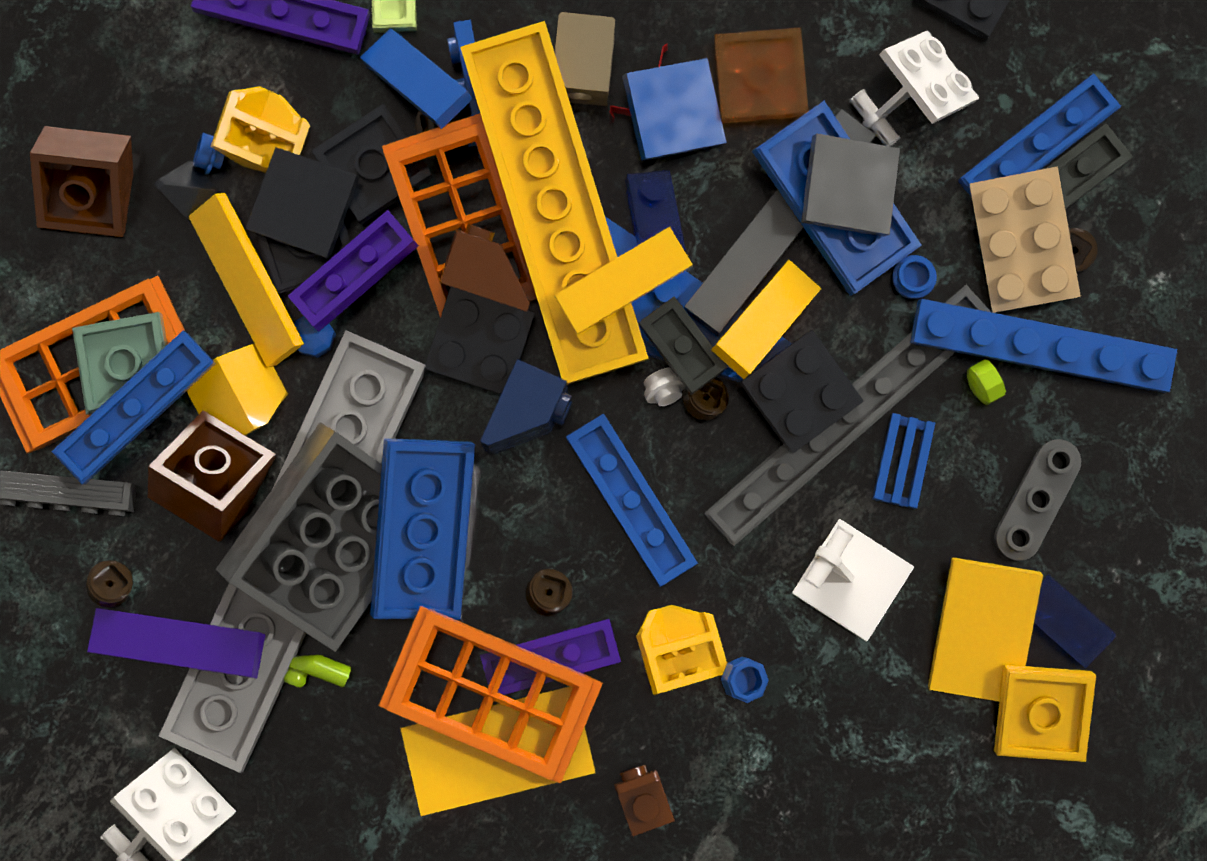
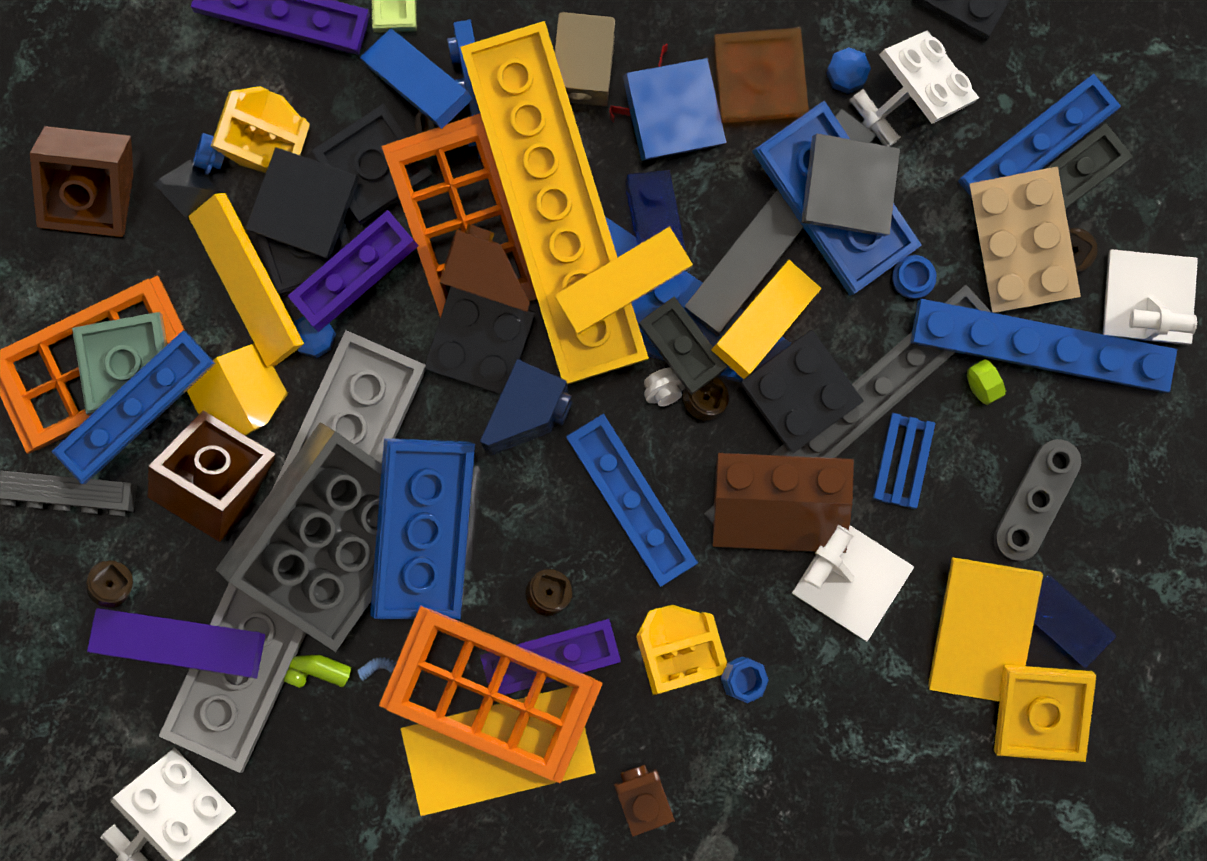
none -> light blue leg [358,657,396,681]
none -> reddish brown slope [712,453,854,553]
none -> blue tile [826,47,871,94]
none -> white plate [1103,250,1198,345]

